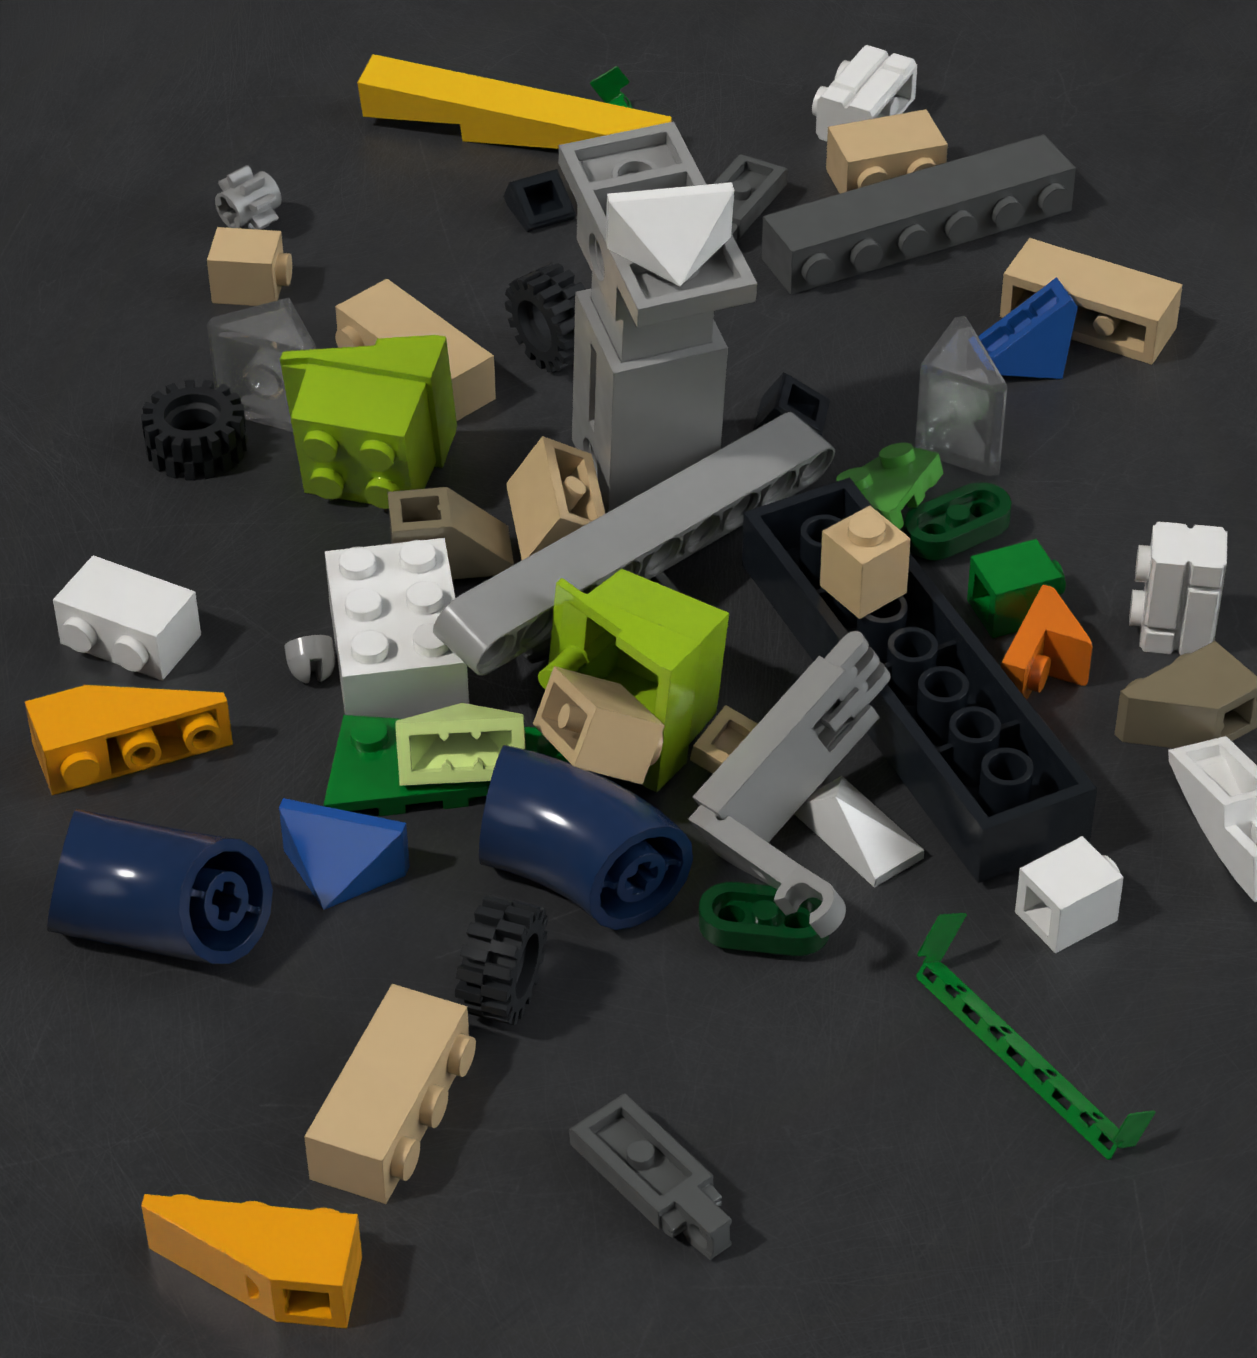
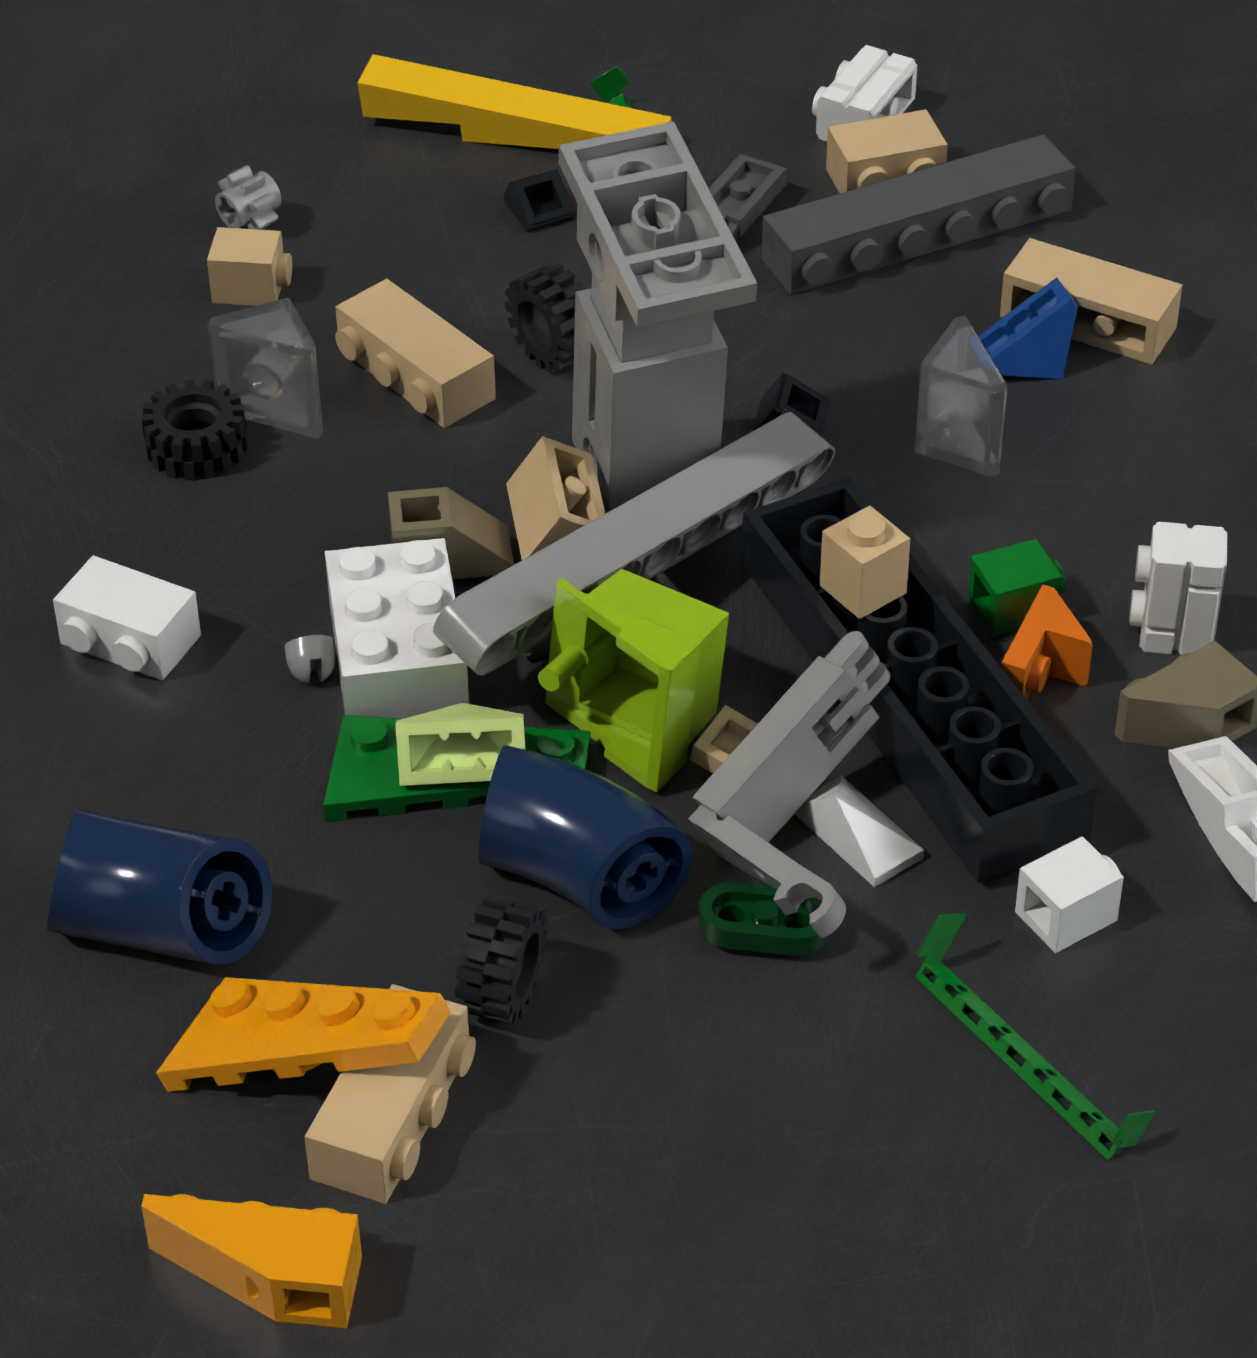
light orange slope [25,685,233,795] -> none
blue slope [279,798,410,910] -> none
lime piece [280,335,457,509] -> none
tan brick [533,666,665,785] -> none
dark grey hinge [569,1093,732,1260] -> none
white slope [606,182,734,286] -> none
bright green wing [836,443,944,529] -> none
dark green plate [904,482,1012,561] -> none
none -> light orange wing [156,977,451,1092]

